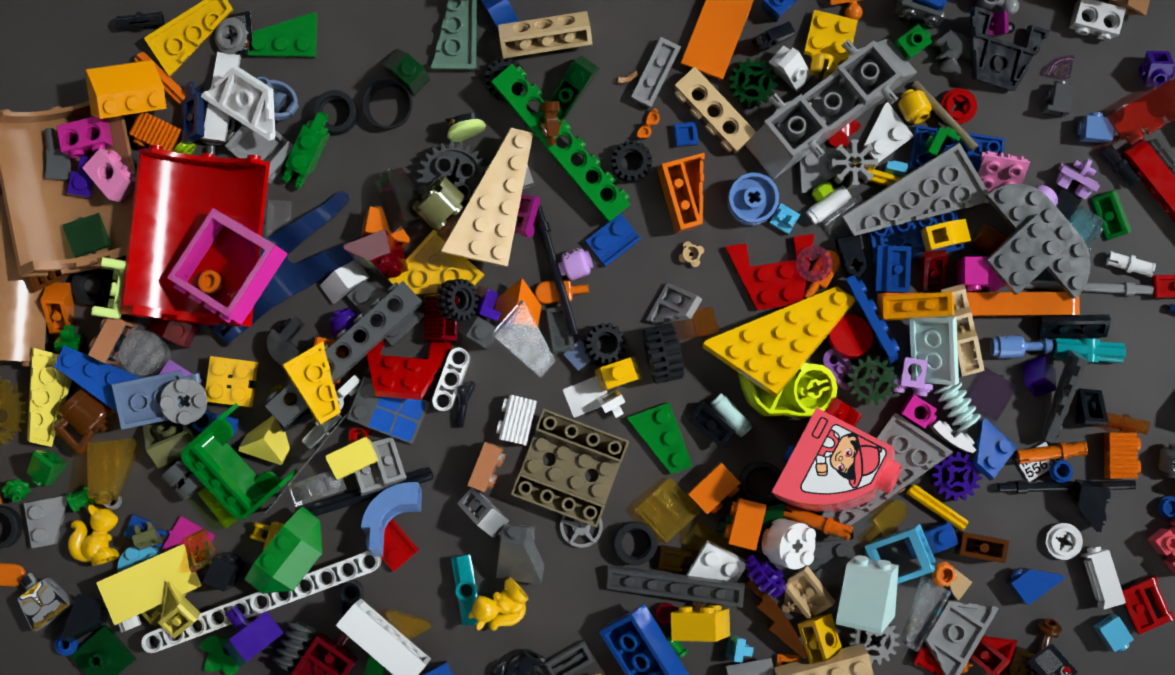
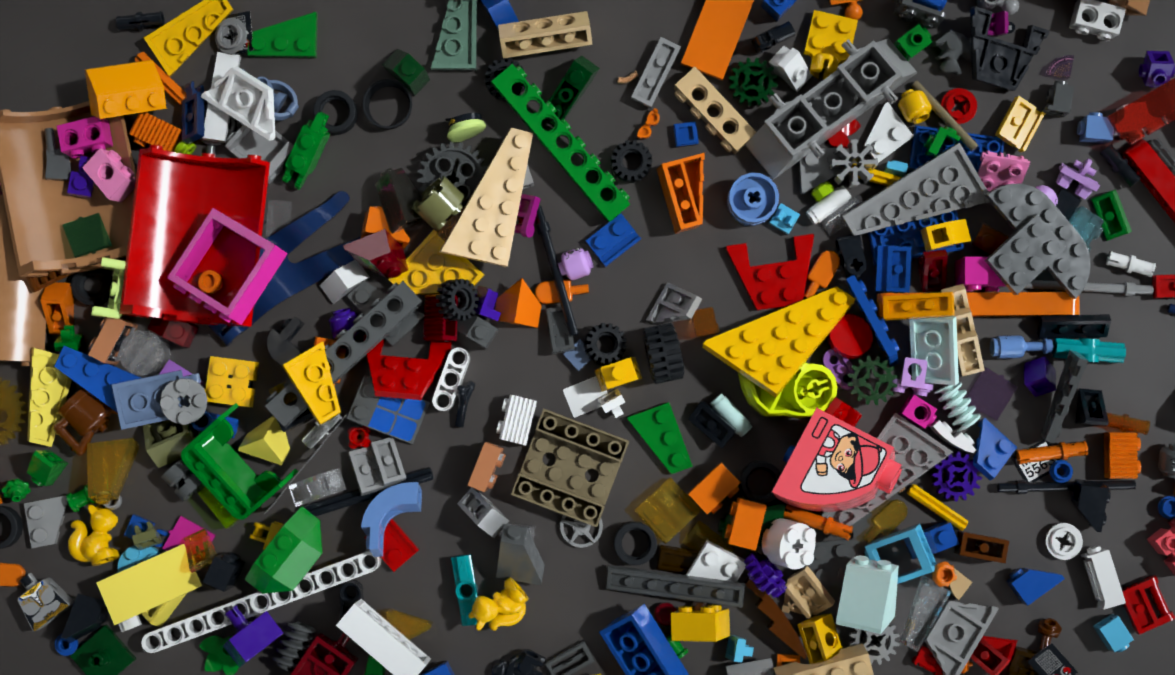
light yellow slope [158,580,201,639] -> none
light yellow slope [325,437,379,480] -> none
white plate [336,375,362,410] -> none
clear wing [492,300,556,377] -> none
reddish brown piece [540,101,562,146] -> none
tan plate [679,241,704,267] -> none
clear pink gear [796,246,833,282] -> none
none -> yellow plate [995,96,1045,153]

